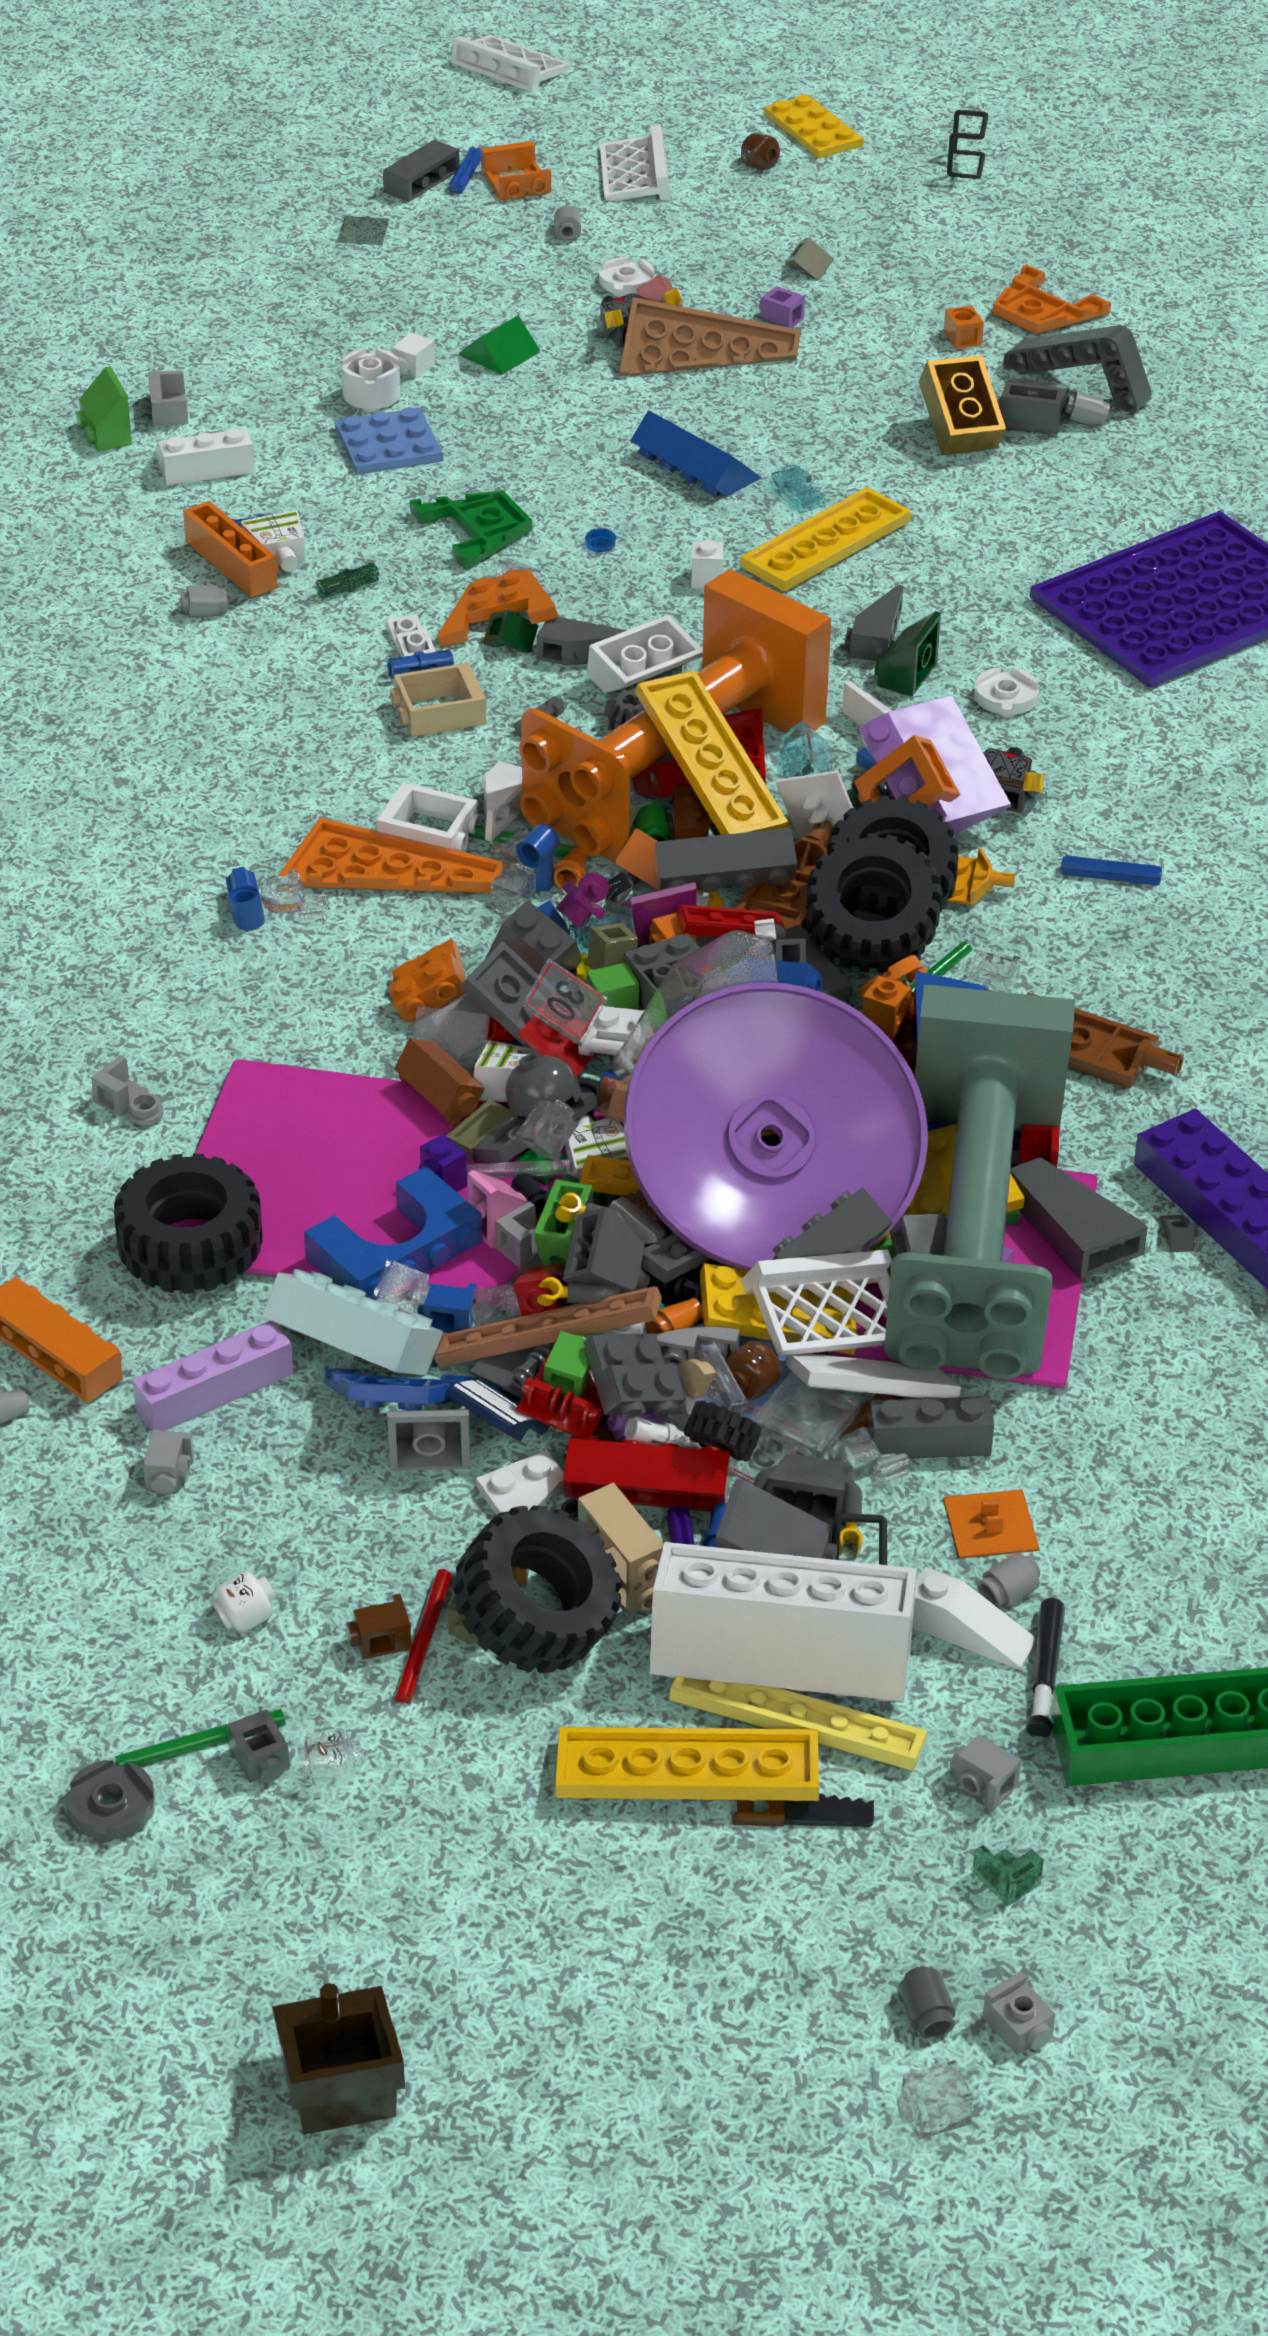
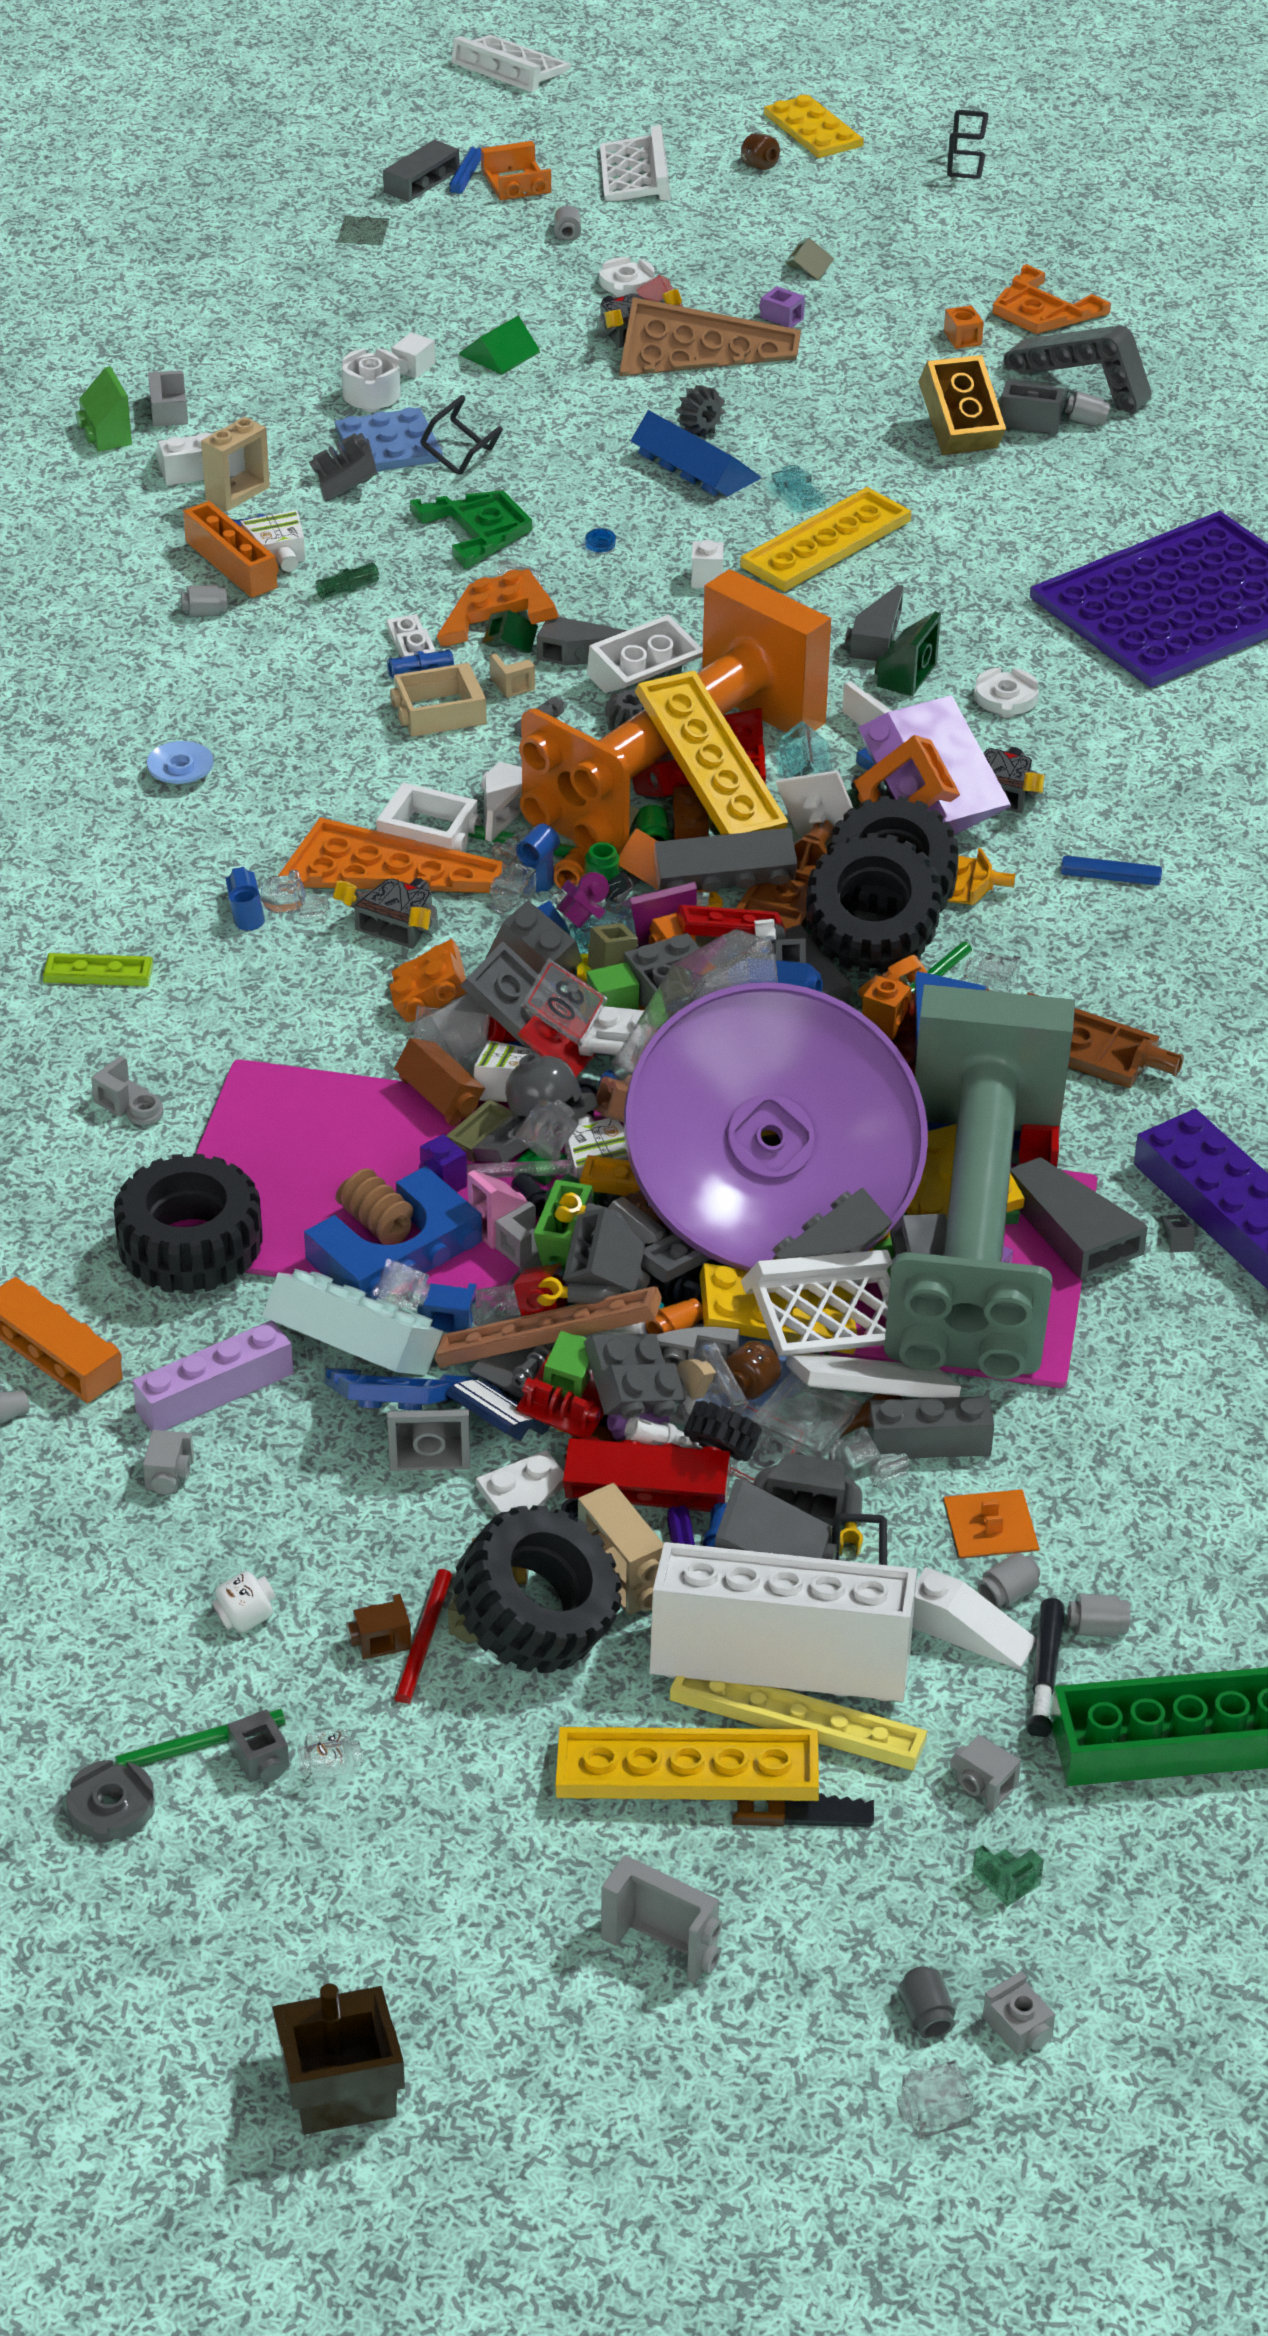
none -> lime tile [43,953,153,986]
none -> light blue dish [147,741,214,784]
none -> tan window [201,417,270,512]
none -> dark grey hinge [309,433,378,502]
none -> torso [332,878,438,949]
none -> medium nougat piece [335,1168,413,1245]
none -> black piece [420,395,503,475]
none -> tan panel [489,653,535,698]
none -> green brick [584,842,619,881]
none -> light grey panel [601,1855,722,1984]
none -> dark grey gear [675,385,727,437]
none -> light grey brick [1067,1593,1130,1637]

